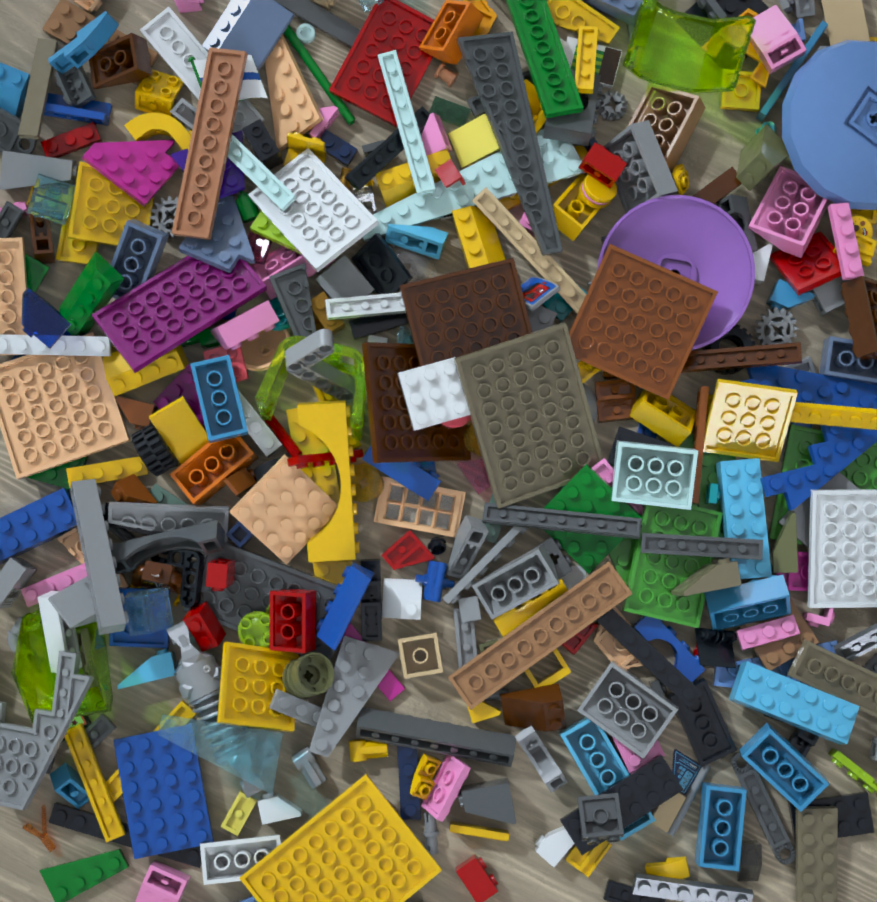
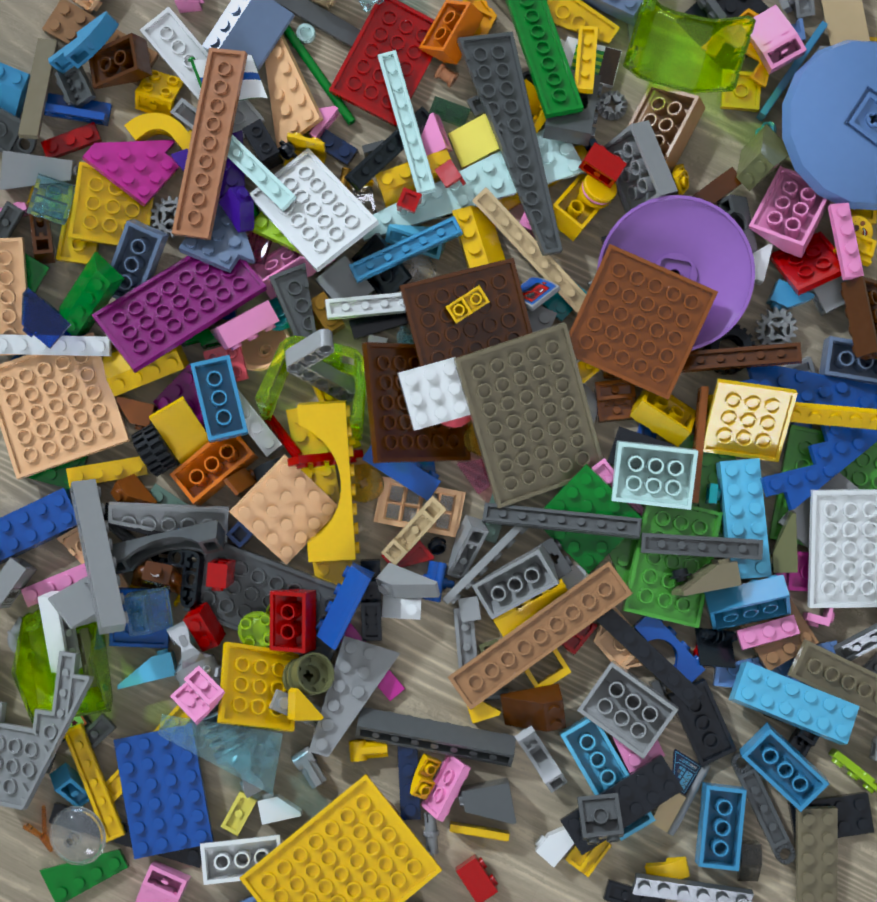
tan brick [398,632,443,679] -> none
none -> clear dish [49,806,106,866]
none -> bright pink slope [170,666,225,725]
none -> dark purple slope [219,186,254,233]
none -> black plate [278,140,297,160]
none -> yellow slope [287,688,324,721]
none -> dark azure tile [349,216,463,284]
none -> light grey slope [376,563,440,598]
none -> tan slope [381,496,447,565]
none -> red panel [396,187,422,214]
none -> yellow slope [446,285,490,323]
none -> black plate [670,568,692,582]

